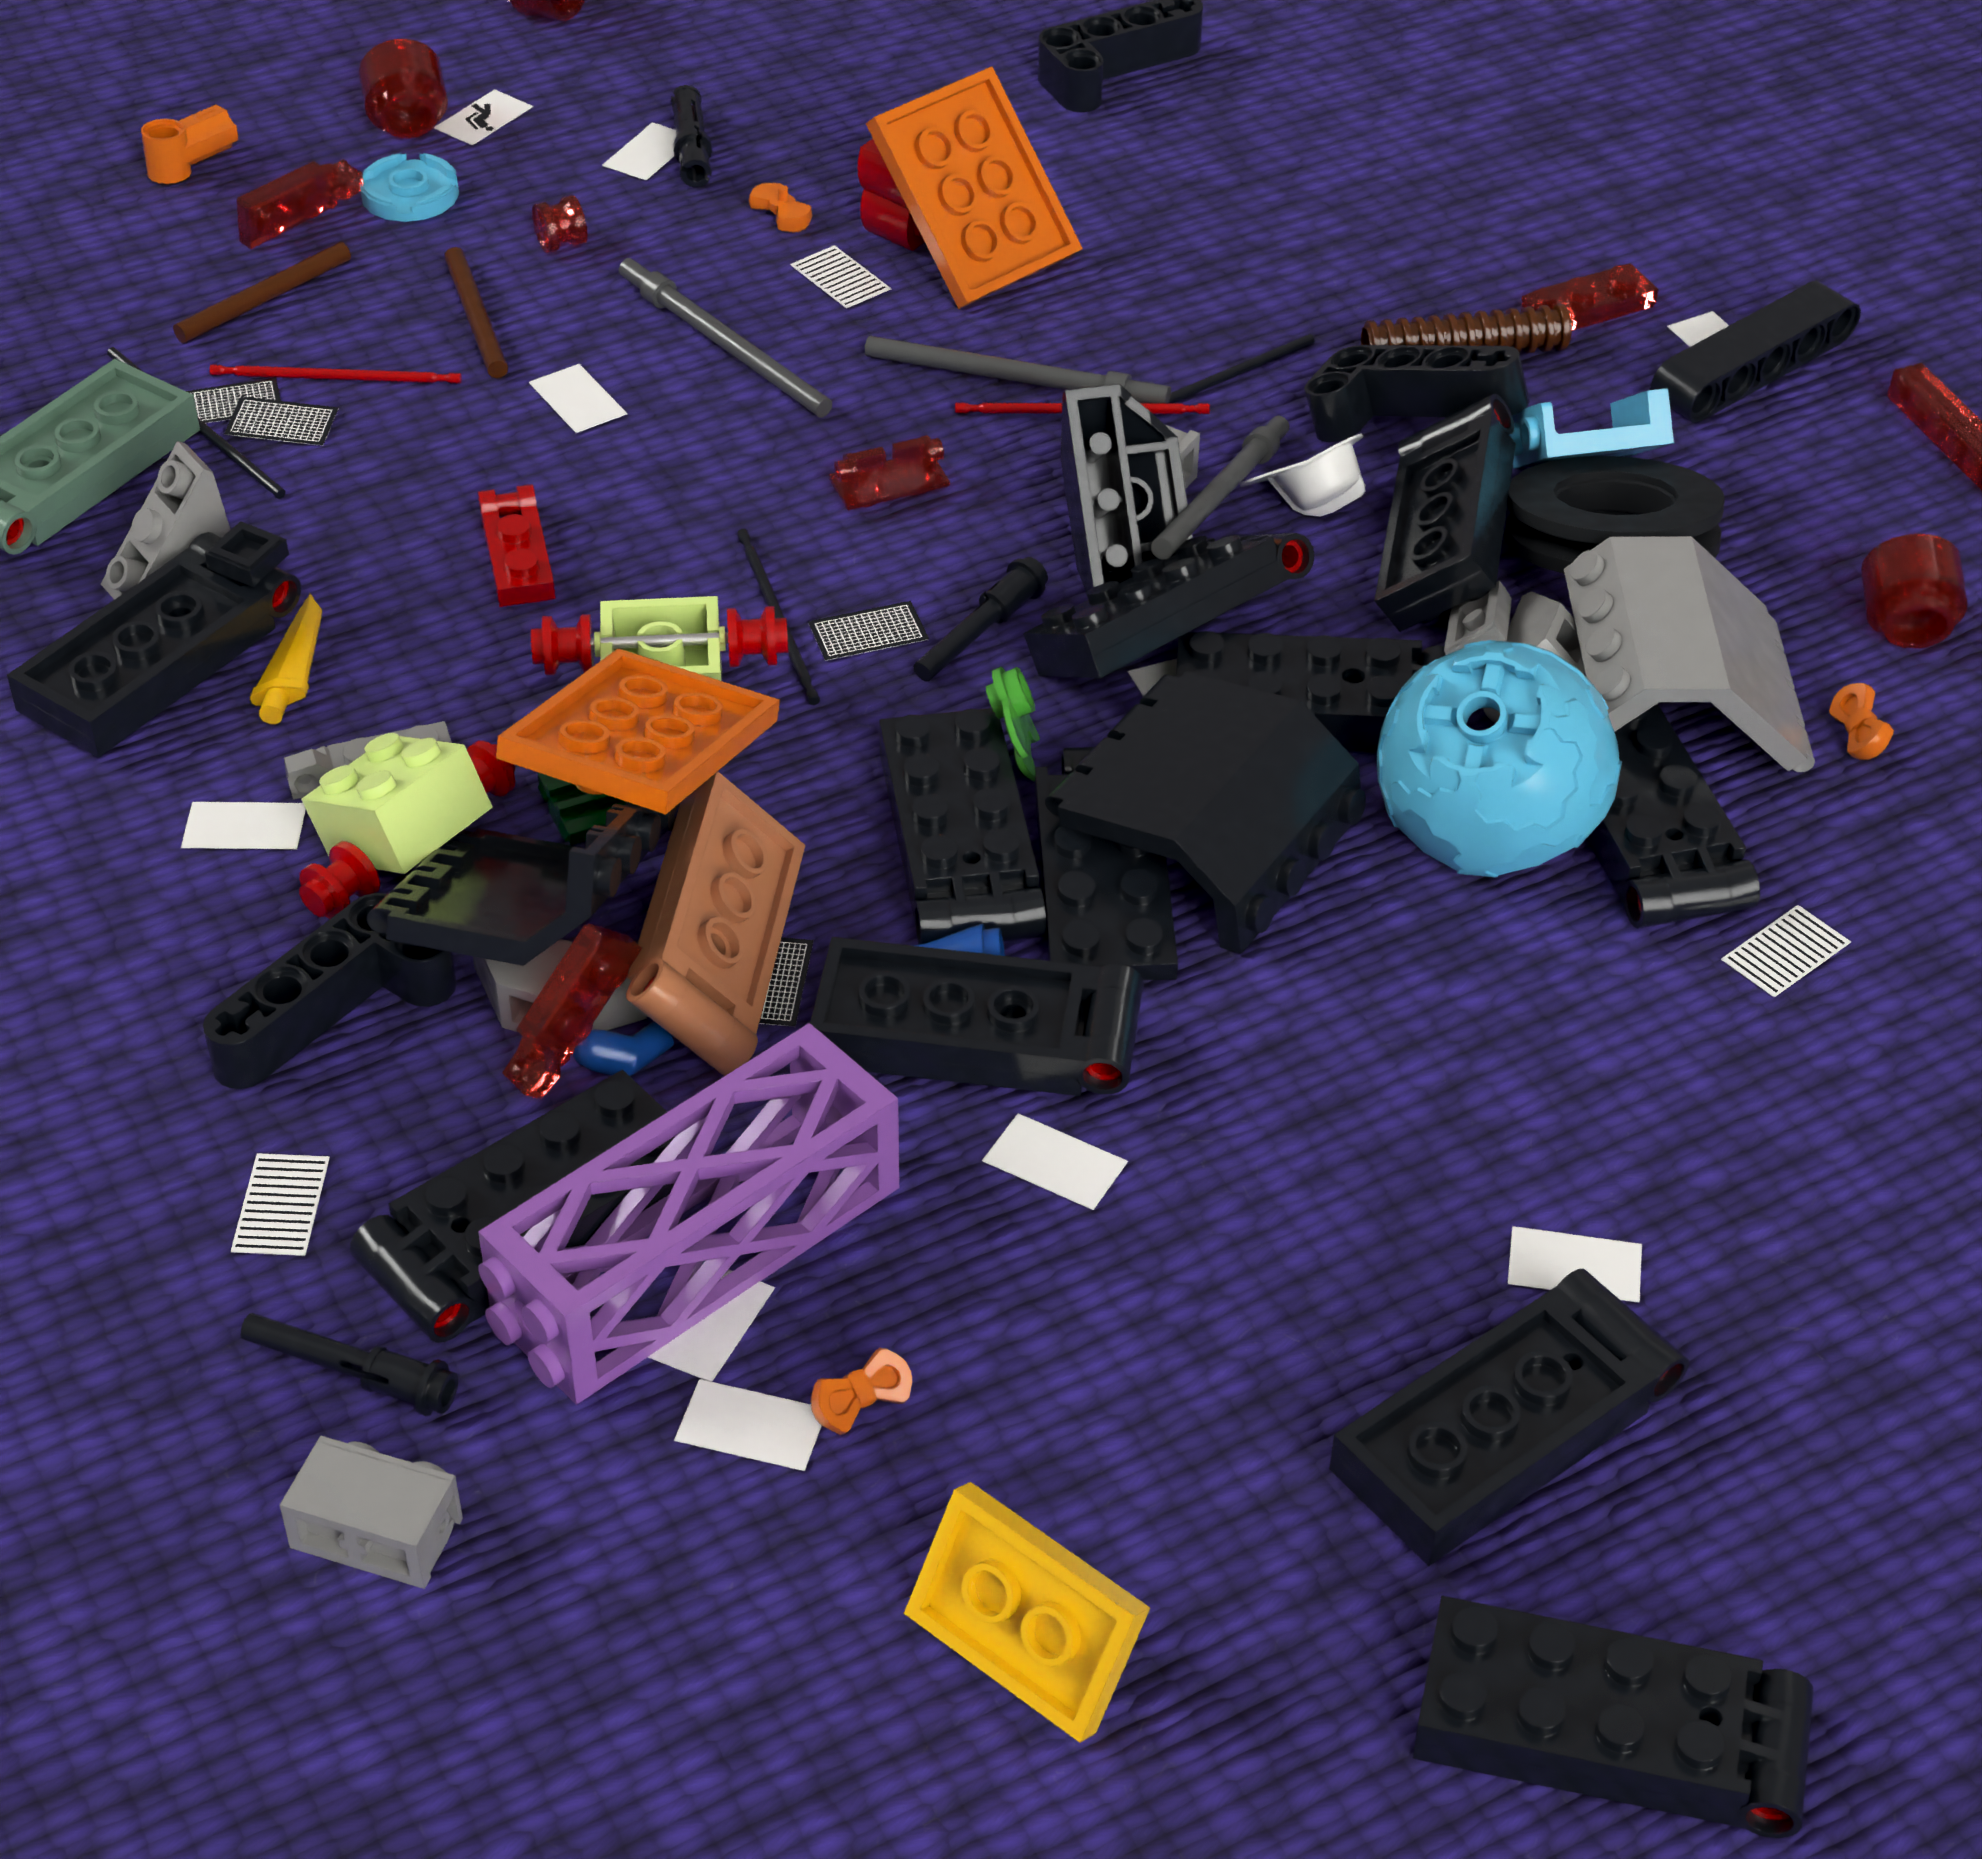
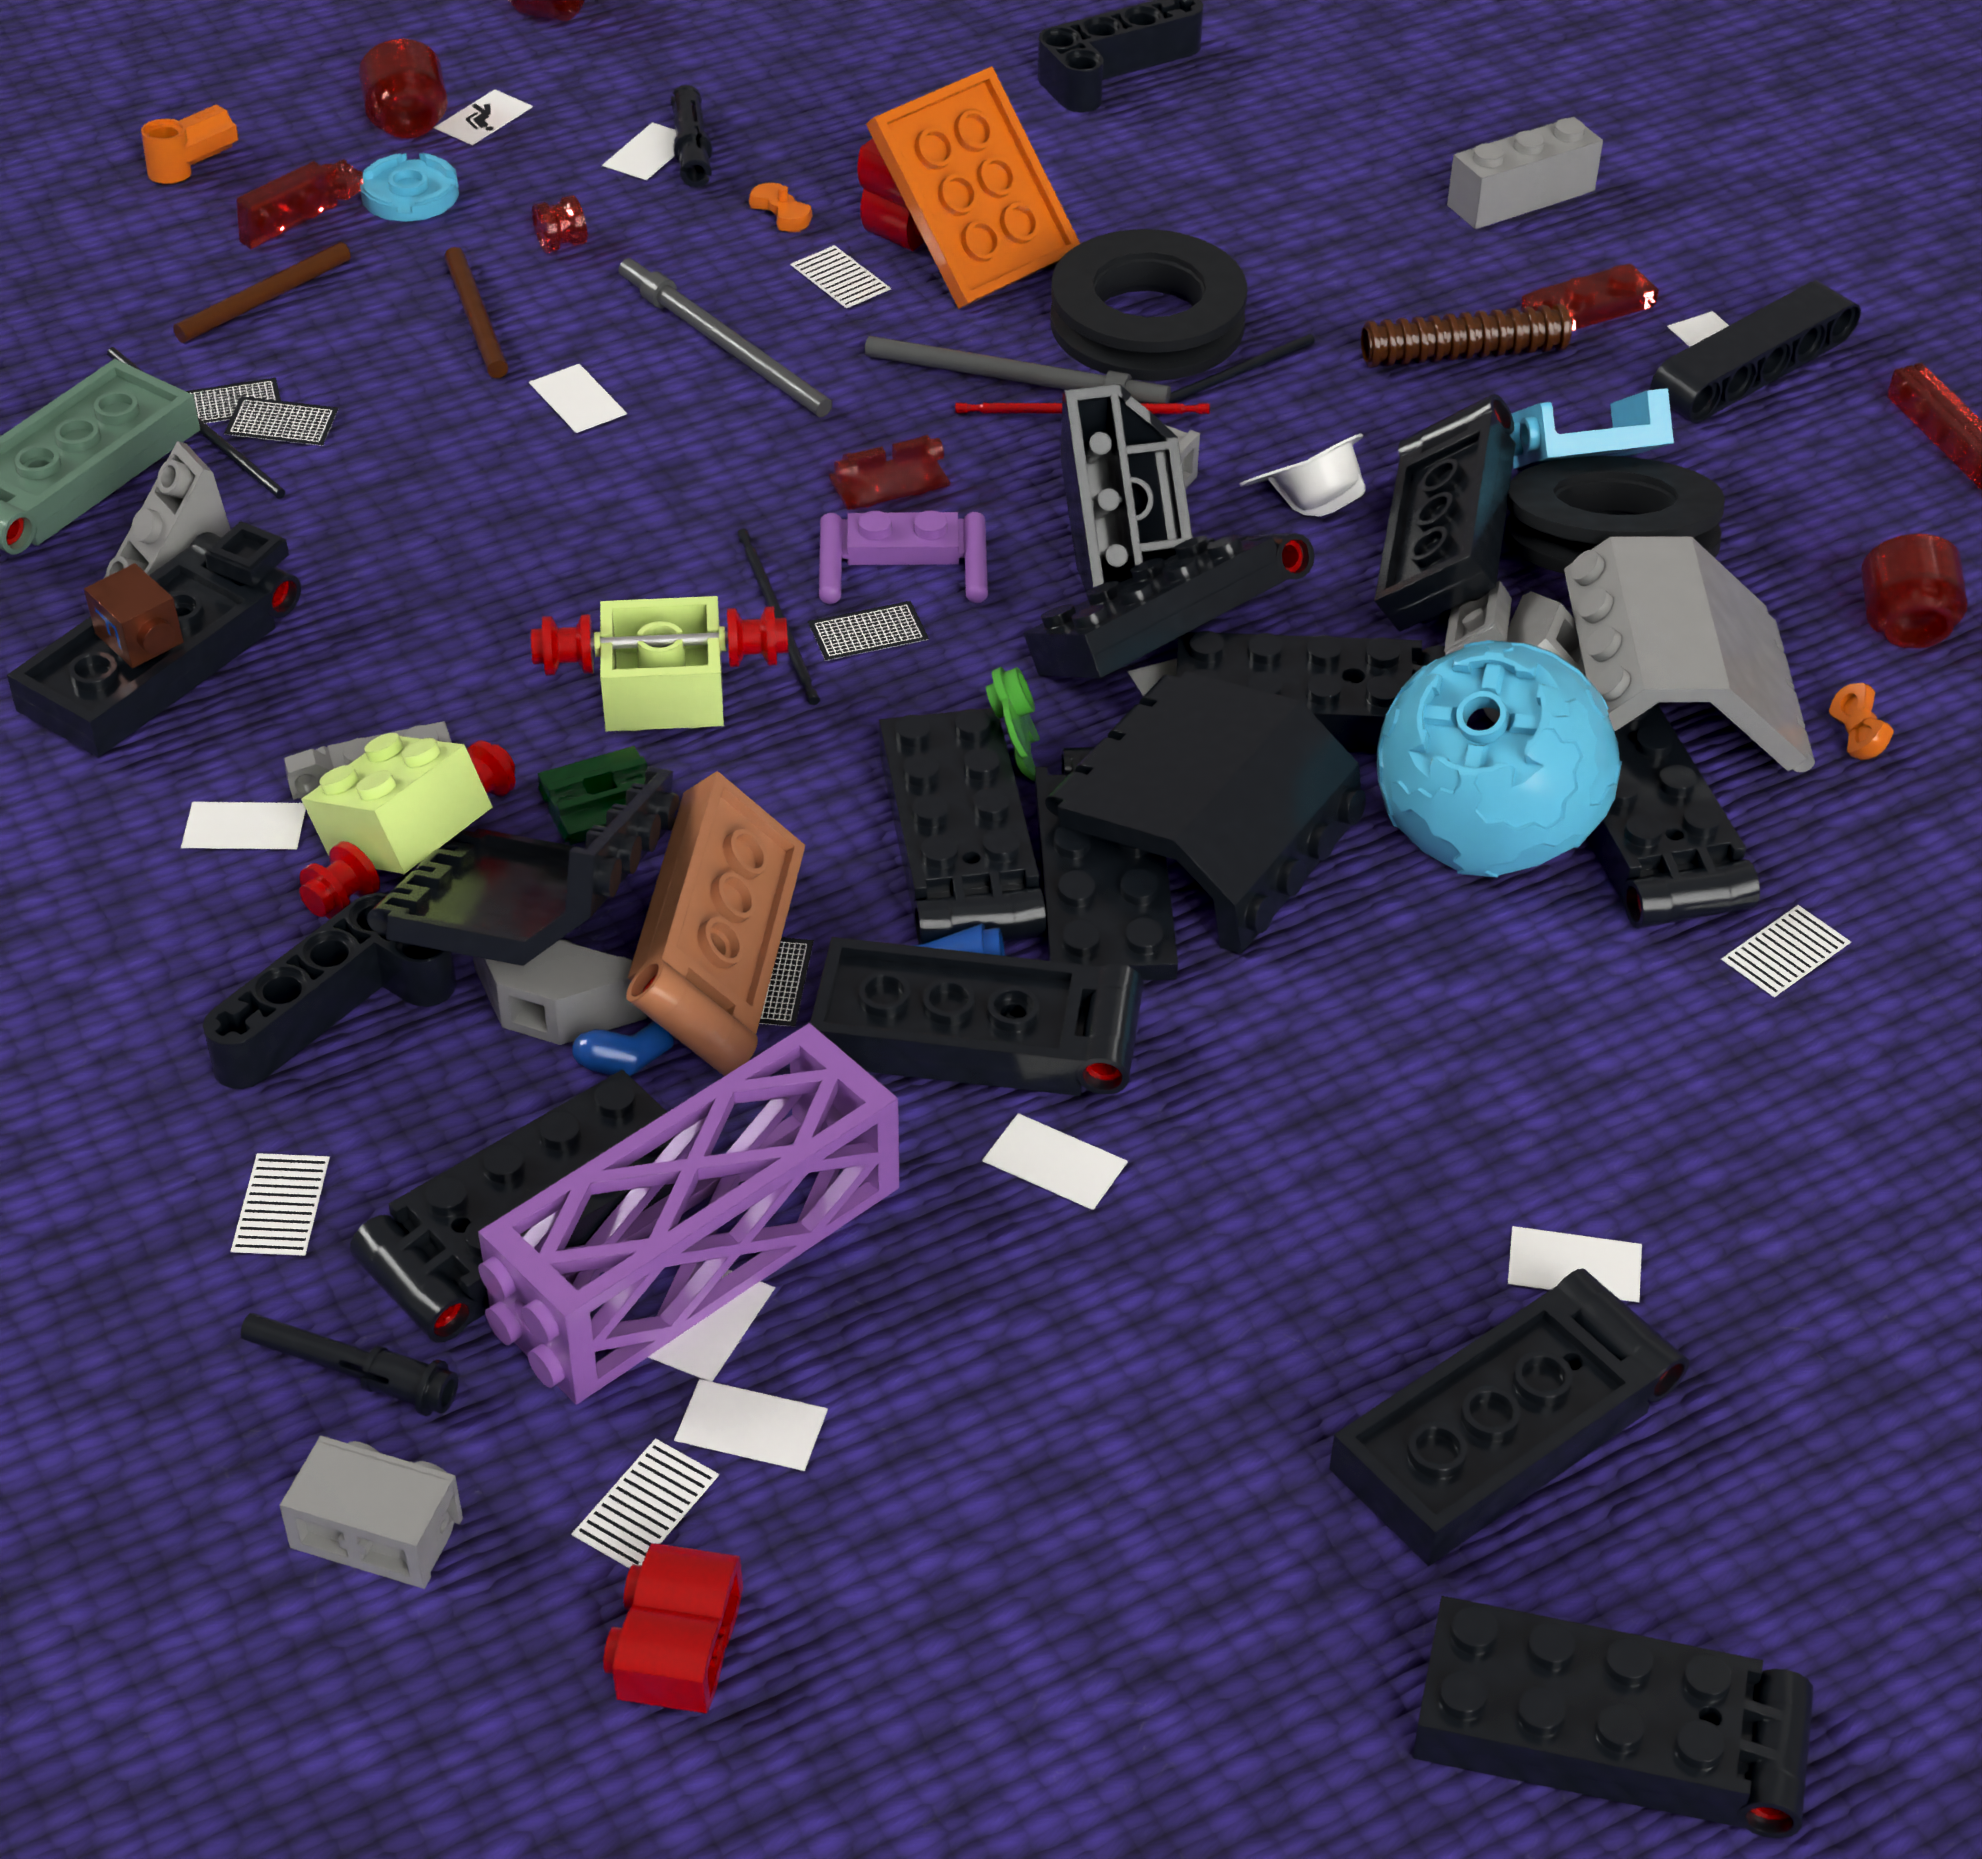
red piece [209,365,462,384] -> none
yellow bar [250,594,322,724] -> none
red plate [478,484,556,607] -> none
orange plate [496,648,780,815] -> none
clear red hinge [502,923,642,1099] -> none
orange piece [811,1348,912,1435] -> none
yellow plate [904,1482,1150,1743] -> none
black pin [913,557,1048,681] -> none
dark grey bar [1151,416,1290,560] -> none
black beam [1304,345,1530,442] -> none
none -> copper brick [84,563,183,668]
none -> white sticker [571,1438,720,1569]
none -> red brick [603,1543,743,1714]
none -> medium lavender plate [819,510,988,604]
none -> black tyre [1051,229,1247,381]
none -> light grey brick [1447,117,1603,229]

